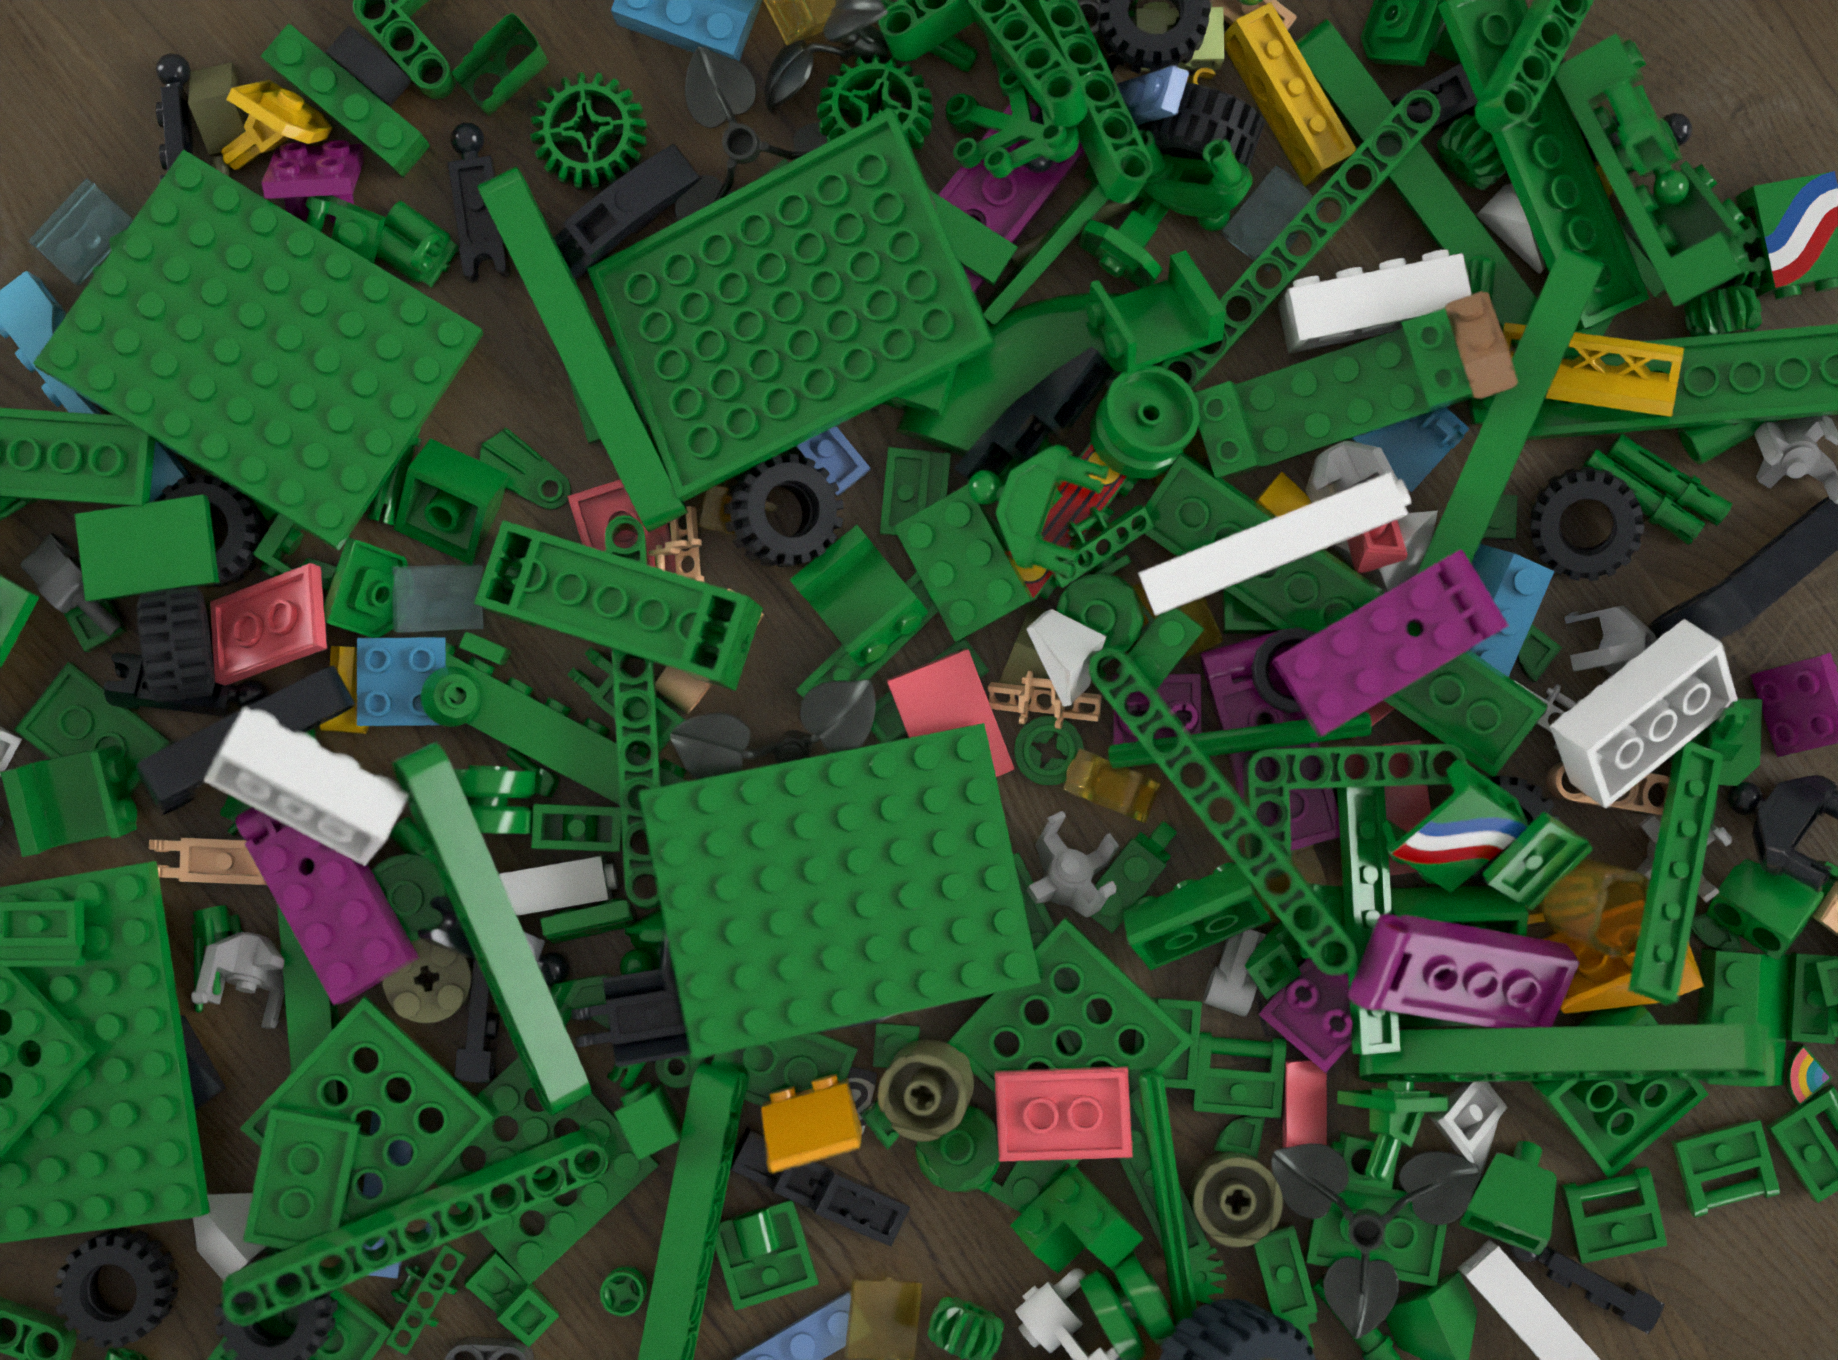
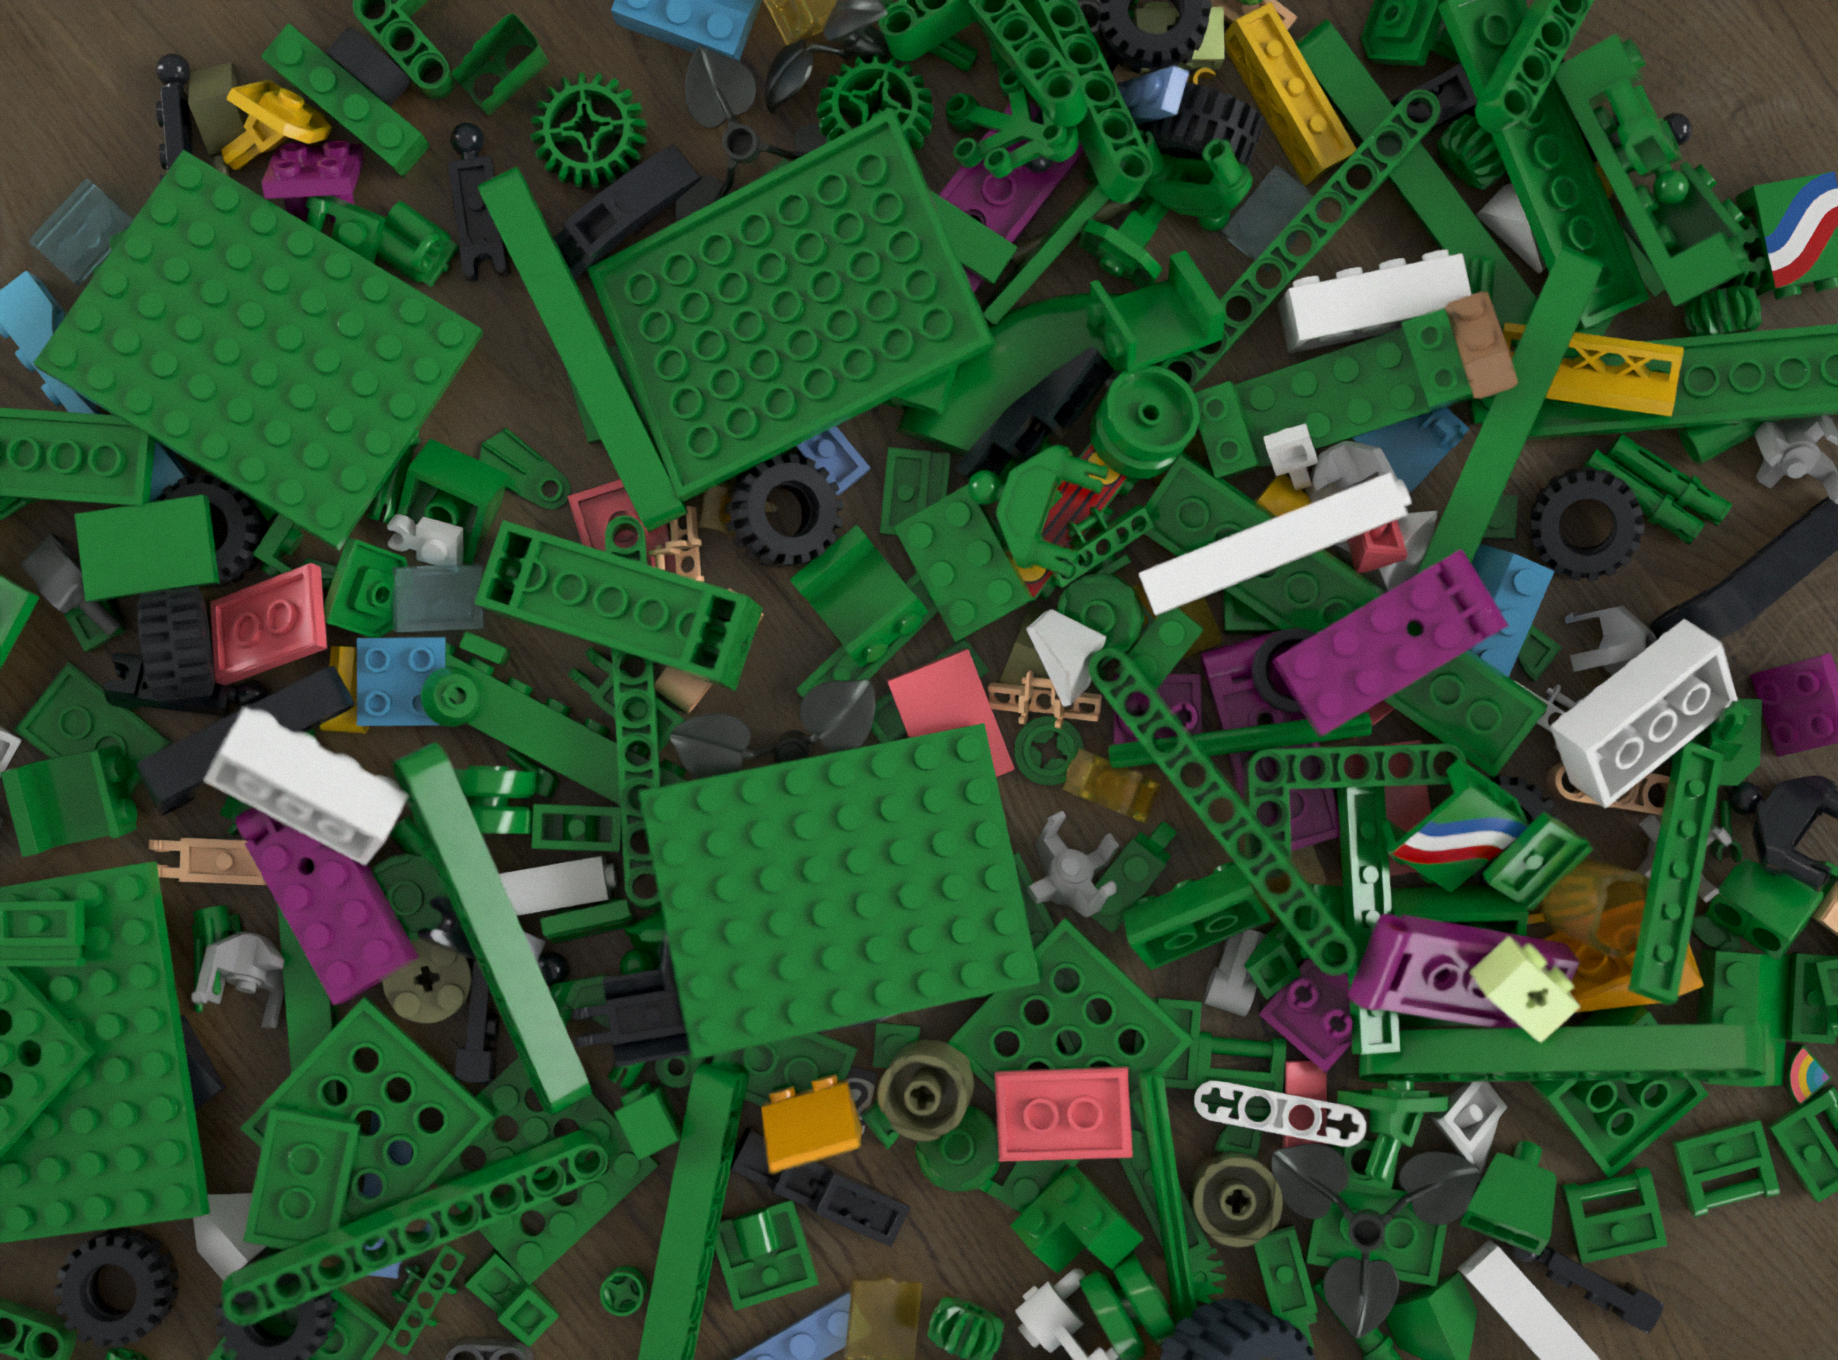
none -> white plate [387,514,464,571]
none -> white beam [1194,1081,1366,1146]
none -> white plate [1263,423,1318,491]
none -> yellowish green brick [1470,936,1580,1043]
none -> green hand [1710,801,1743,863]

